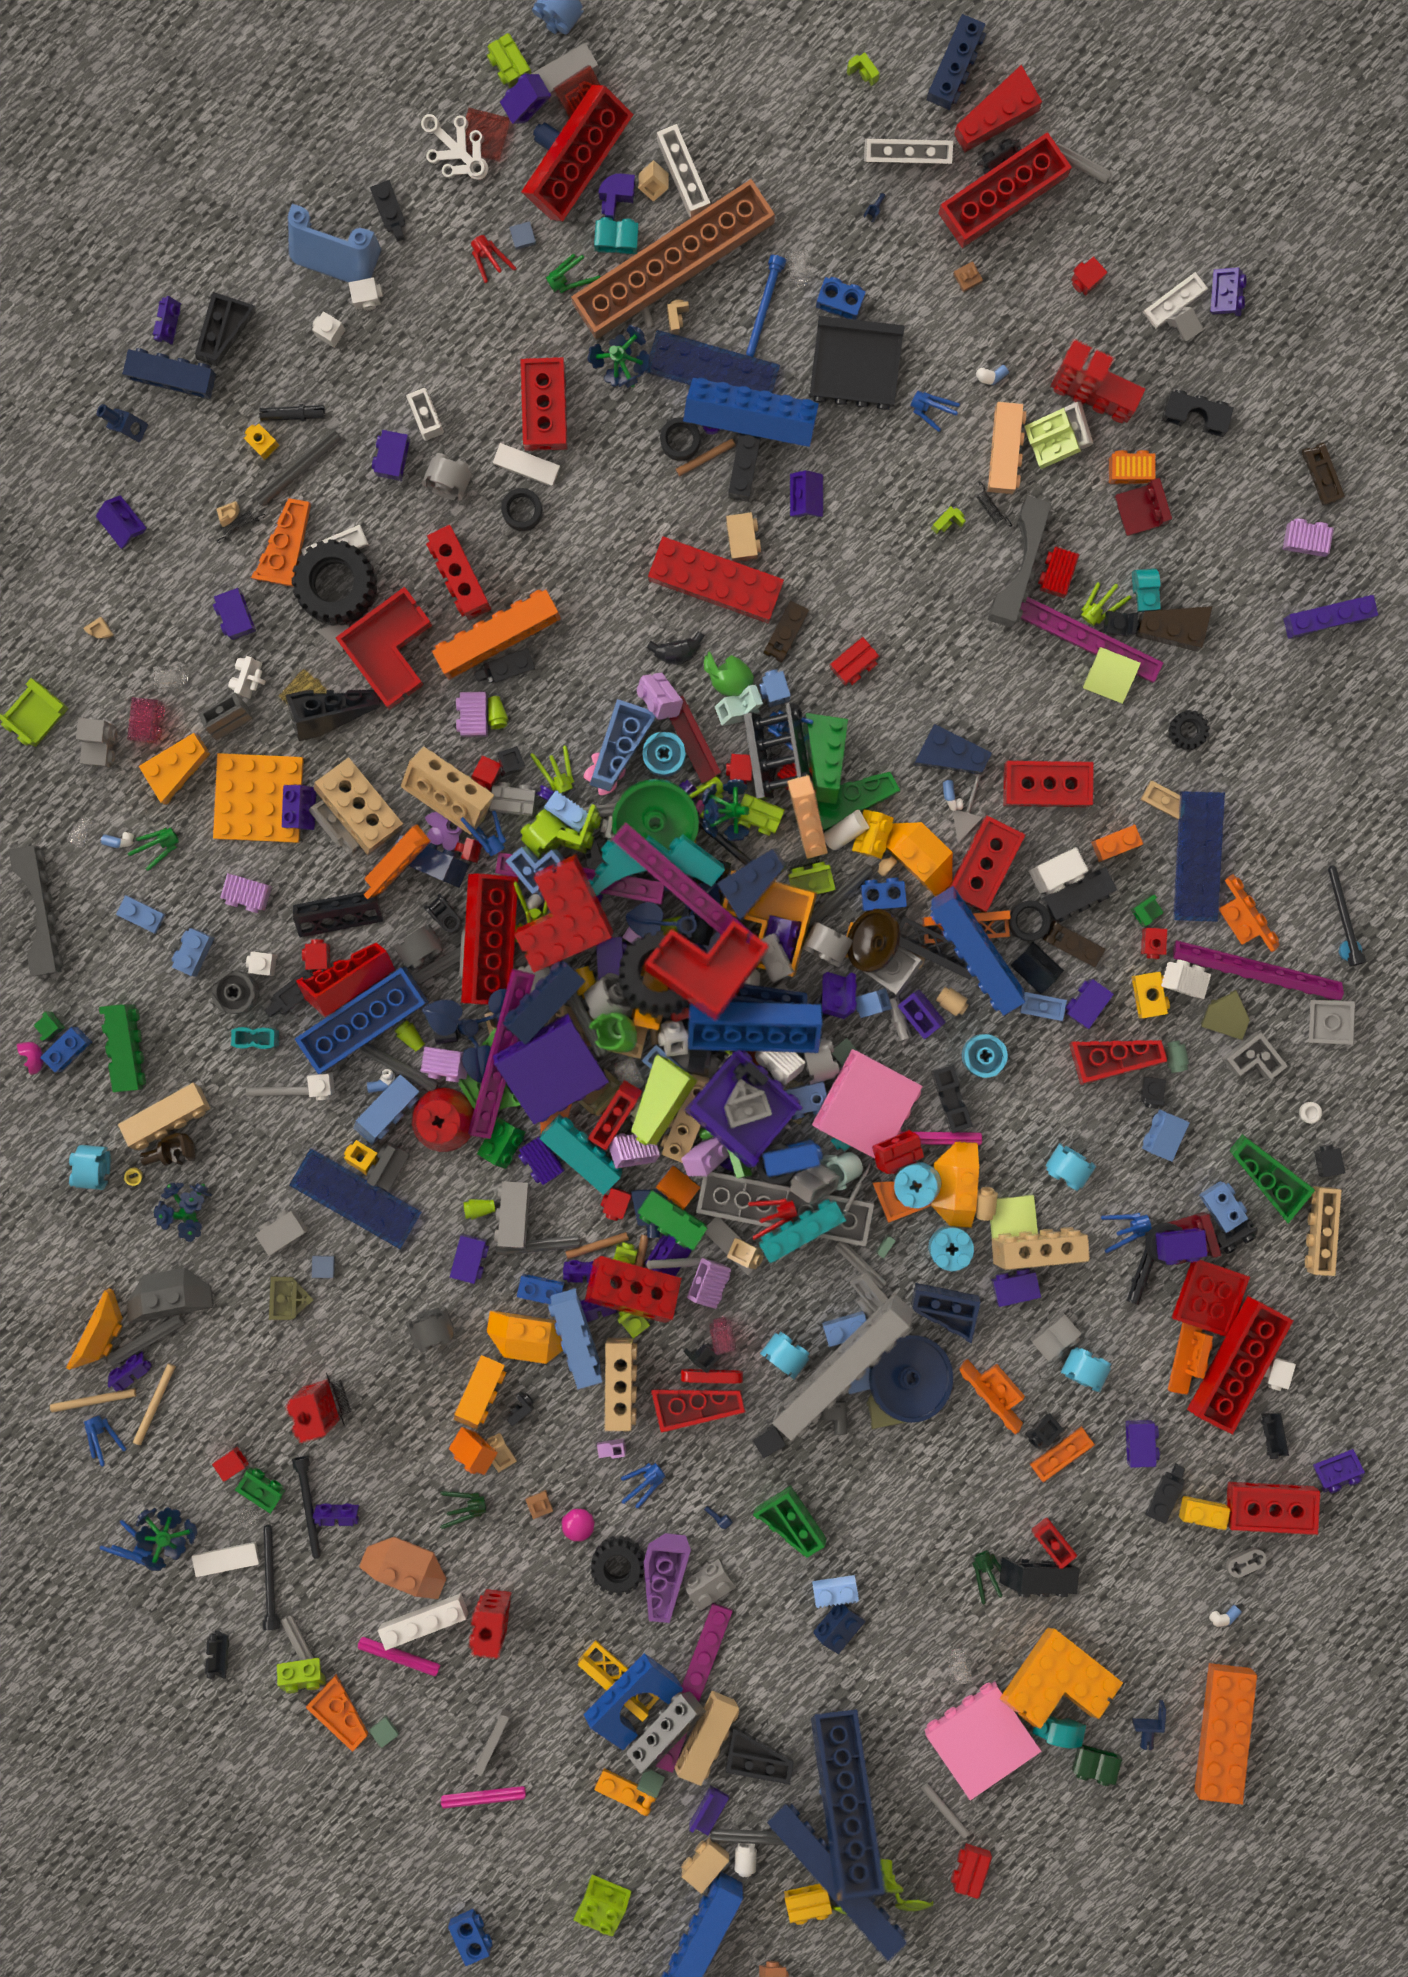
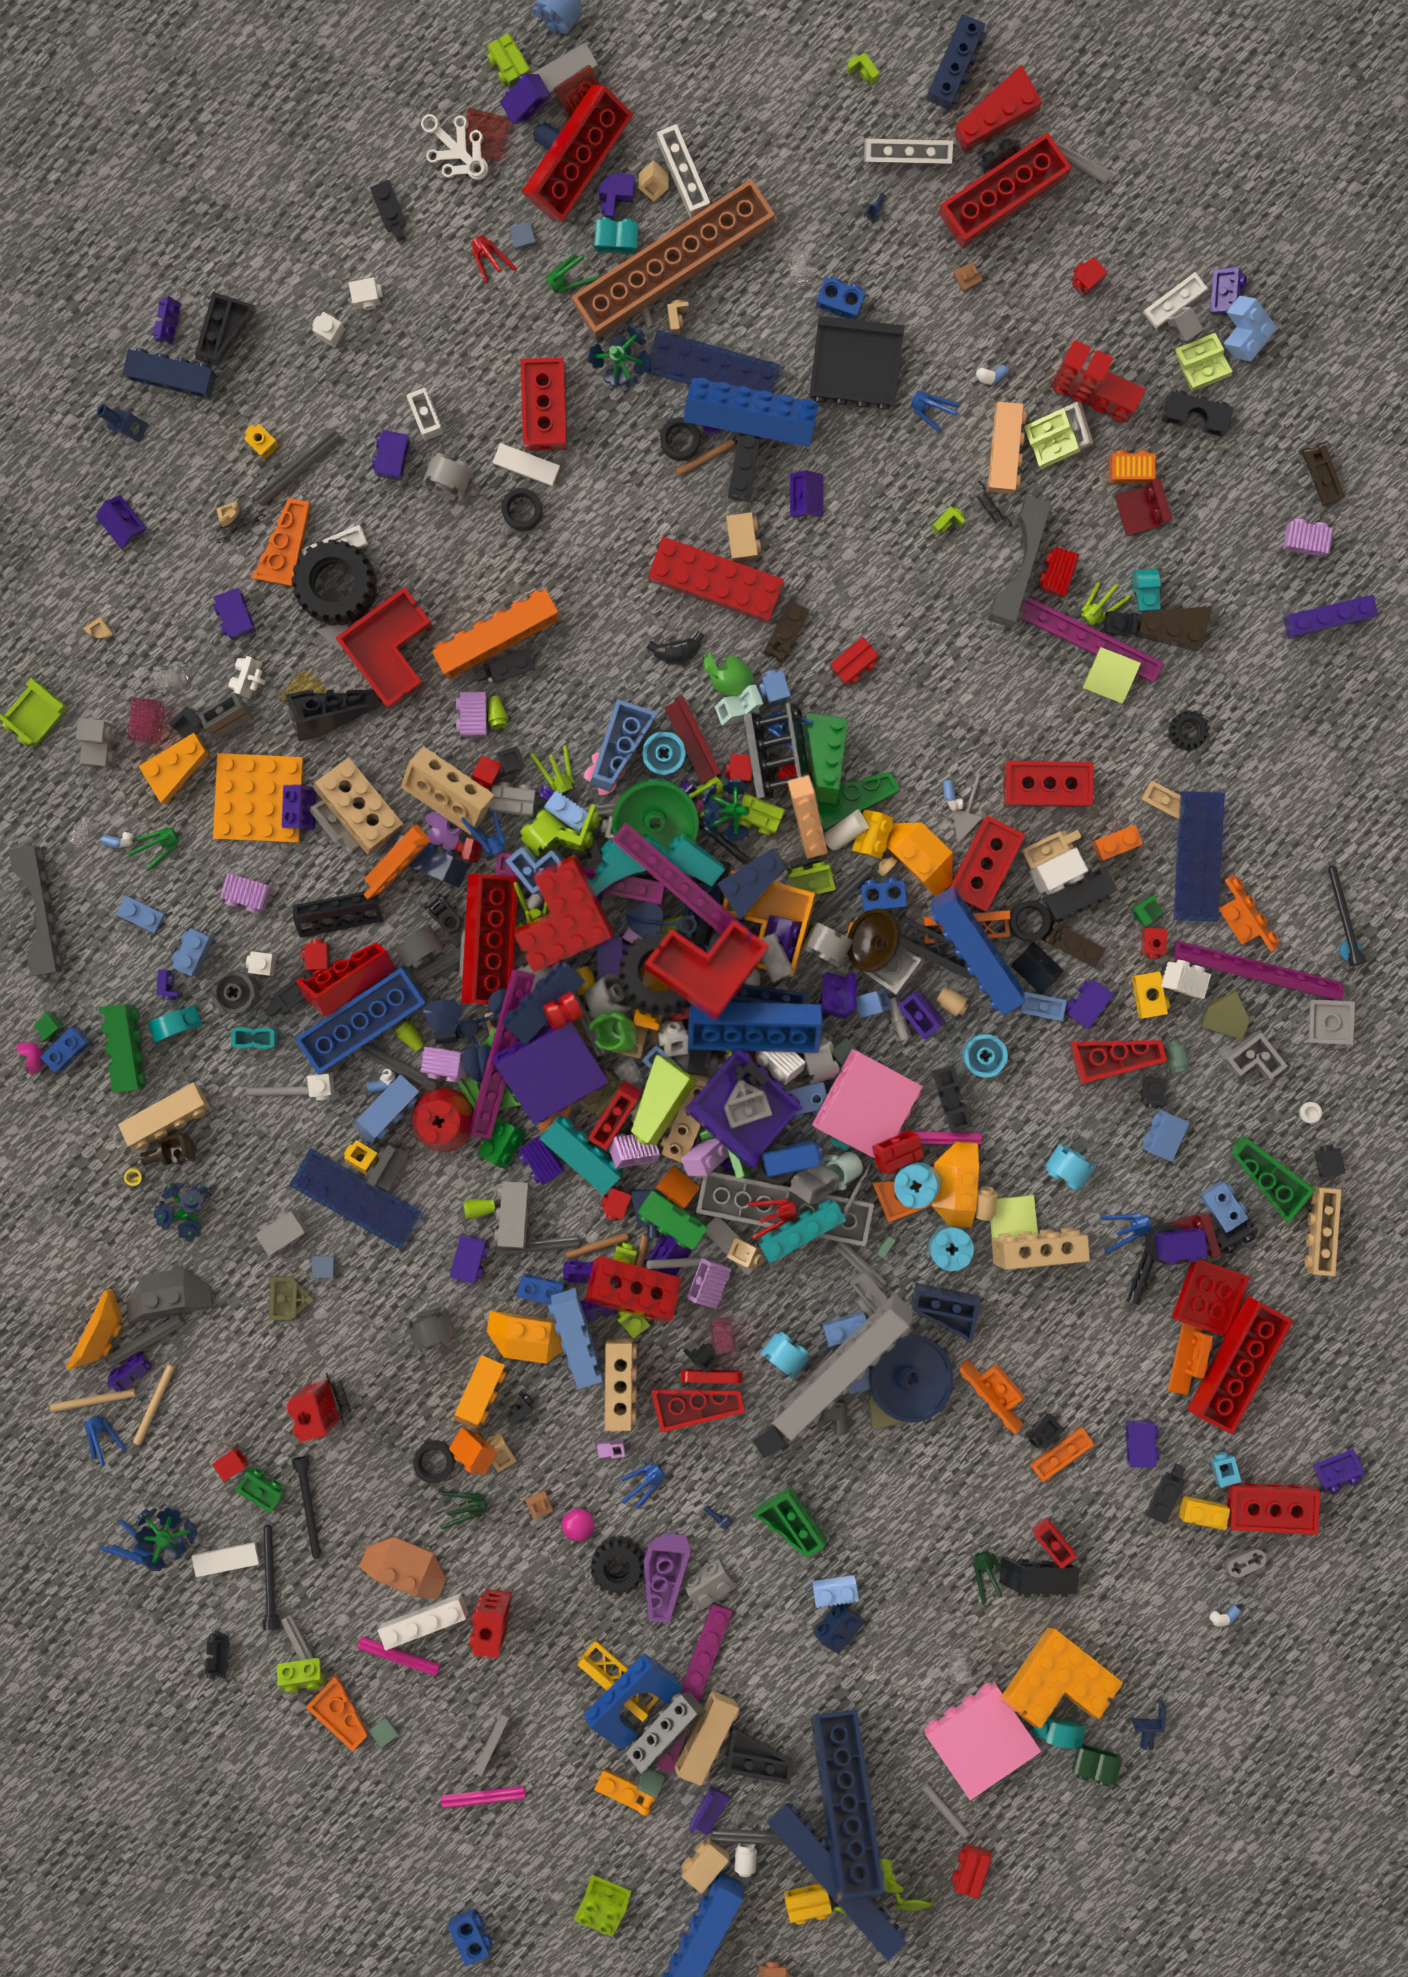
medium azure brick [69,1145,111,1190] -> none
black pin [259,404,325,422] -> none
medium blue windscreen [288,204,381,282] -> none
dark purple hinge [313,1503,359,1526] -> none
red brick [426,524,492,620] -> none
lavender brick [637,673,683,720] -> none
blue piece [746,255,787,358] -> none
dark blue wedge [913,724,992,774] -> none
dark purple brick [991,1268,1041,1307] -> none
light grey brick [1030,1312,1081,1361] -> none
medium azure brick [1060,1347,1111,1393] -> none
orange brick [1194,1663,1257,1805] -> none
black hinge [1260,1413,1289,1459] -> none
white brick [1263,1357,1296,1391] -> none
none -> teal brick [147,1005,202,1043]
none -> dark purple bracket [157,969,182,1001]
none -> black panel [168,706,203,738]
none -> black tyre [413,1440,455,1483]
none -> red wheel [542,992,583,1031]
none -> tan hinge [1021,830,1081,870]
none -> yellowish green slope [1175,333,1232,392]
none -> medium azure brick [1210,1452,1241,1488]
none -> light blue brick [1224,296,1277,362]

